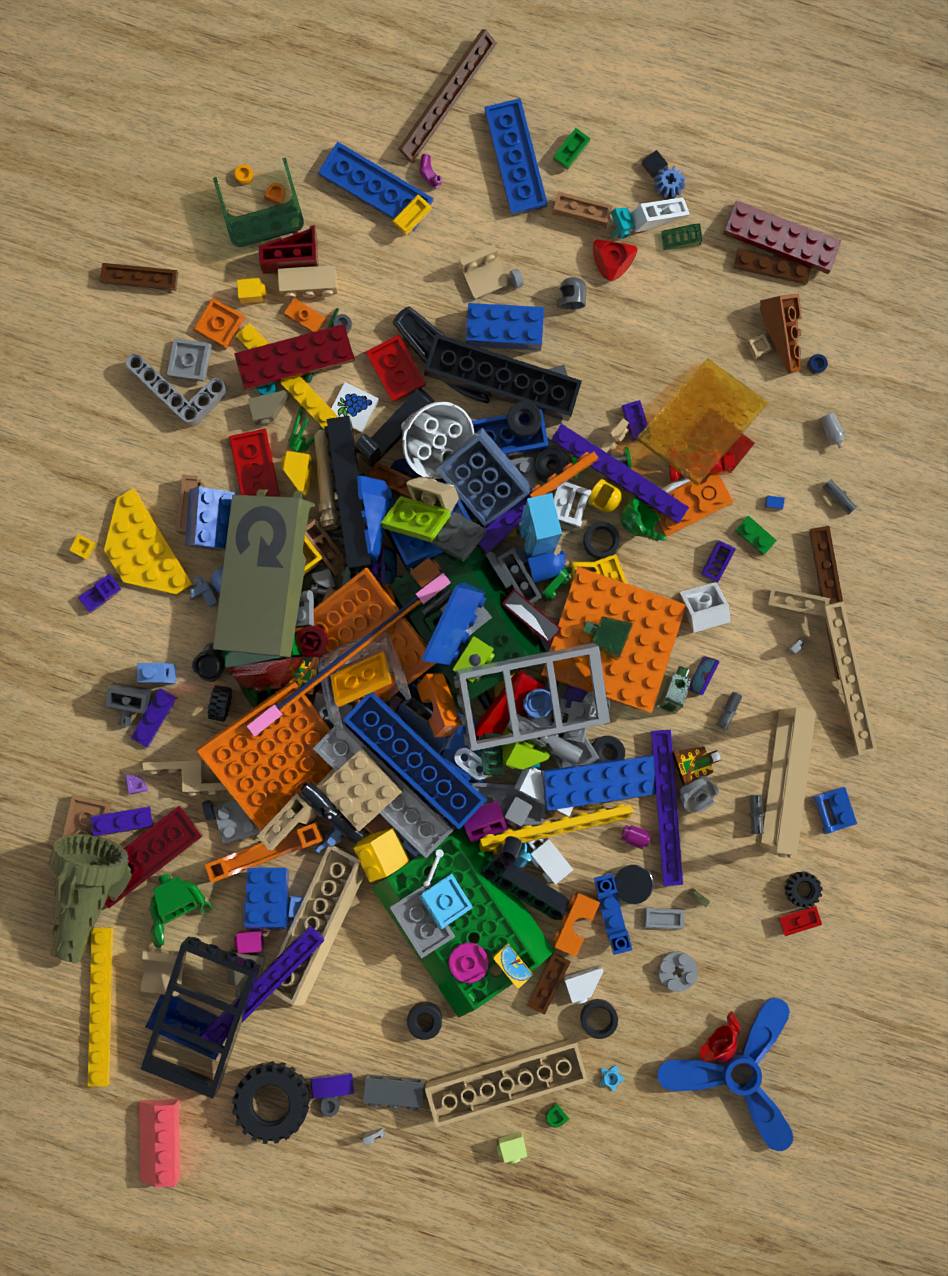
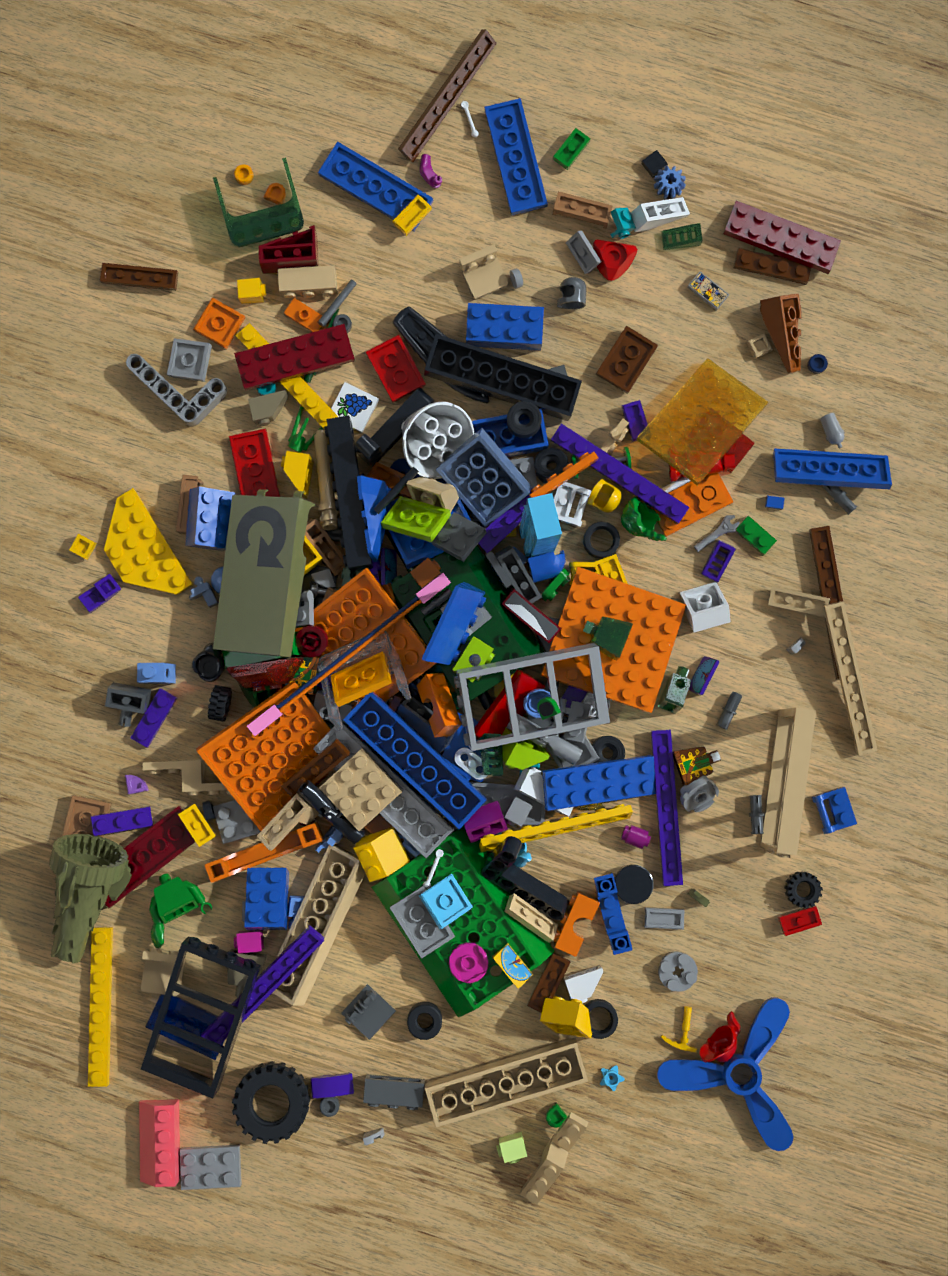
white brick [528,838,573,885] -> none
none -> yellow plate [178,804,216,847]
none -> light grey plate [180,1144,242,1190]
none -> reddish brown plate [281,738,350,798]
none -> dark grey bar [318,279,357,327]
none -> dark grey hinge [341,984,396,1040]
none -> black bar [373,466,419,514]
none -> white hinge [461,101,478,138]
none -> tan plate [504,893,558,943]
none -> tan bracket [520,1112,588,1205]
none -> tile [537,697,561,720]
none -> yellow slope [540,996,592,1038]
none -> light grey plate [566,231,601,274]
none -> reddish brown plate [596,326,658,394]
none -> yellow piece [661,1006,697,1052]
none -> tile [687,271,729,311]
none -> light grey piece [694,515,740,552]
none -> blue plate [773,448,892,490]

